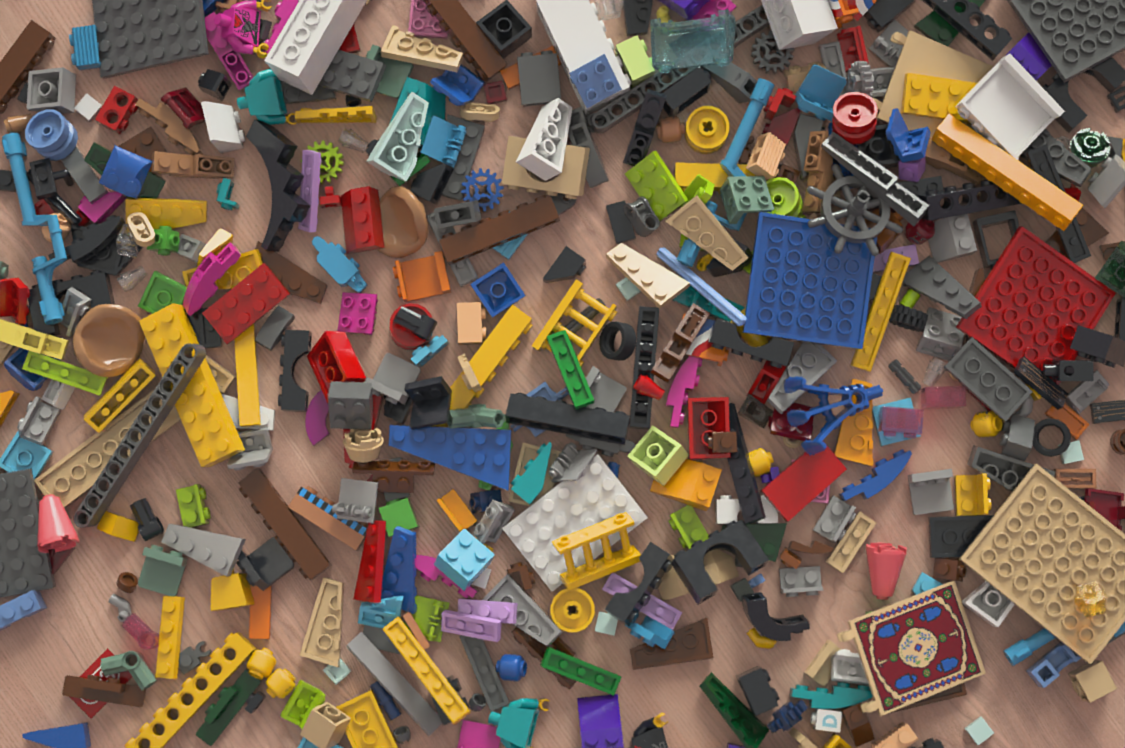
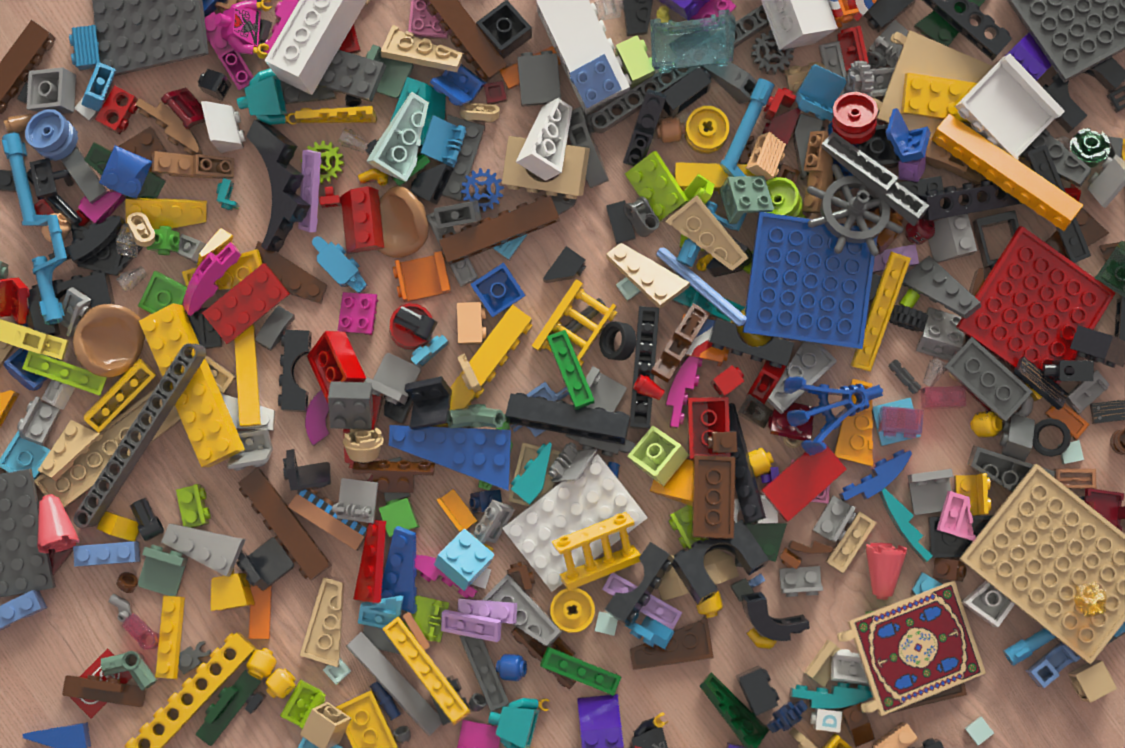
none -> tan wing [37,420,103,481]
none -> medium blue arch [73,541,140,567]
none -> dark azure brick [81,62,116,112]
none -> black bracket [283,449,331,491]
none -> yellow arm [358,168,388,186]
none -> reddish brown plate [692,455,735,539]
none -> yellow head [695,590,723,618]
none -> red brick [710,365,744,397]
none -> dark grey plate [867,48,887,69]
none -> teal slope [879,488,933,562]
none -> bright pink wing [937,491,976,541]

